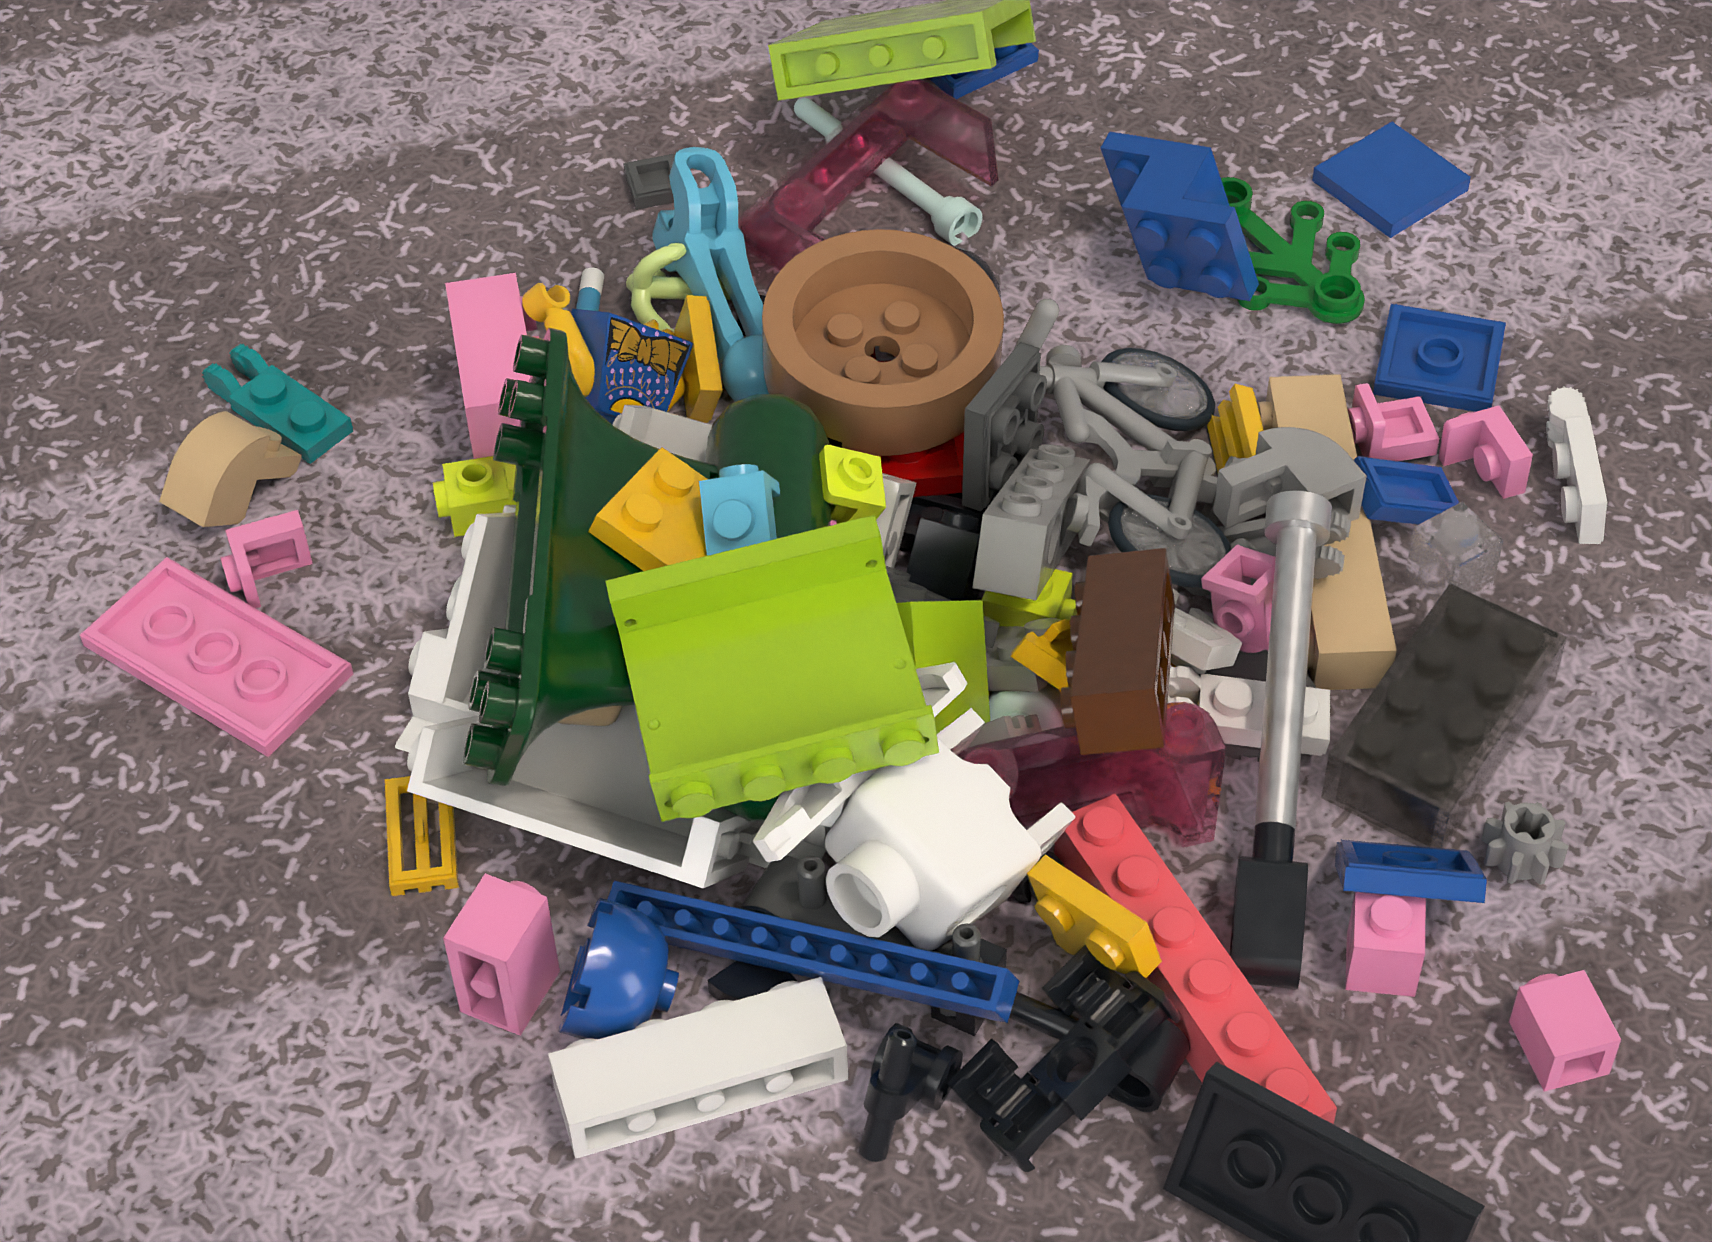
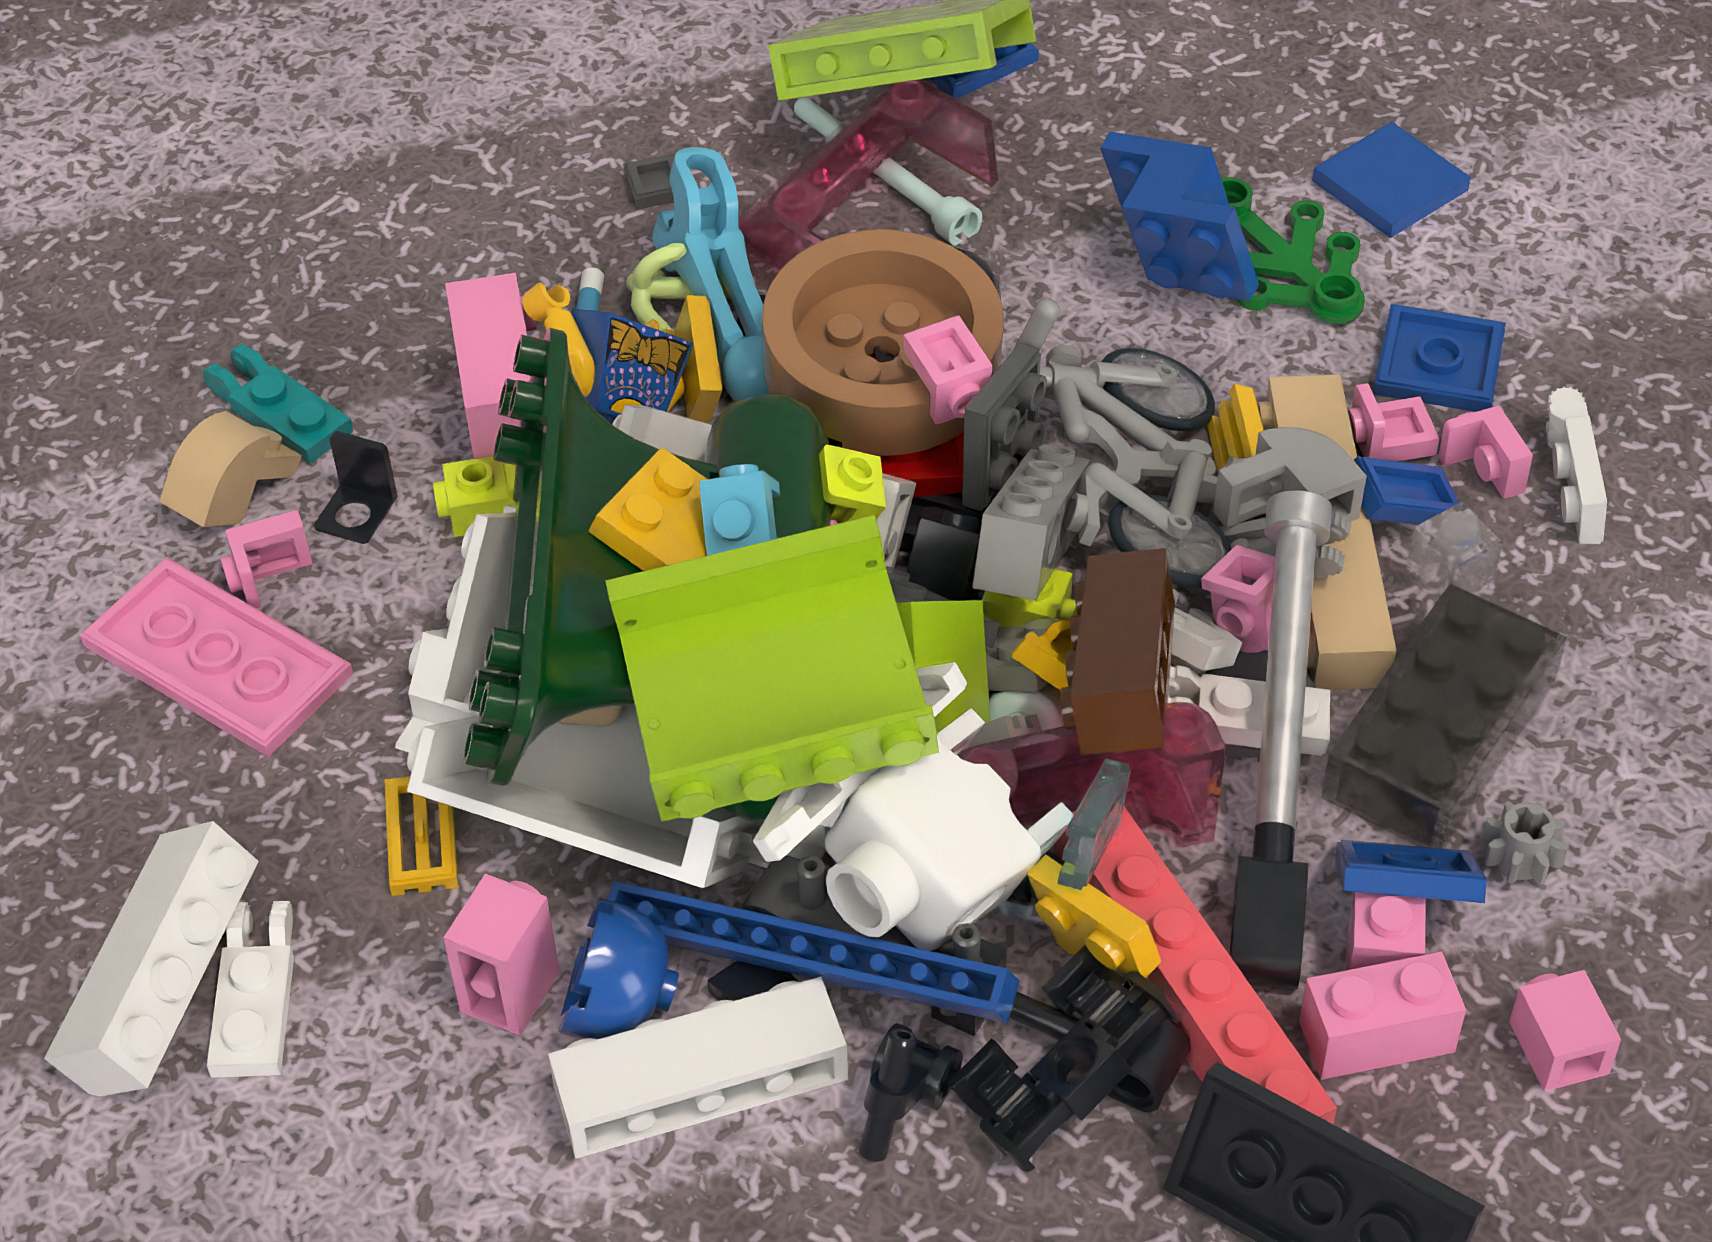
none -> white brick [44,821,259,1097]
none -> white hinge [207,901,294,1078]
none -> black bracket [314,431,398,544]
none -> bright pink bracket [903,315,993,424]
none -> clear light blue tile [1058,758,1131,890]
none -> bright pink brick [1299,951,1466,1080]

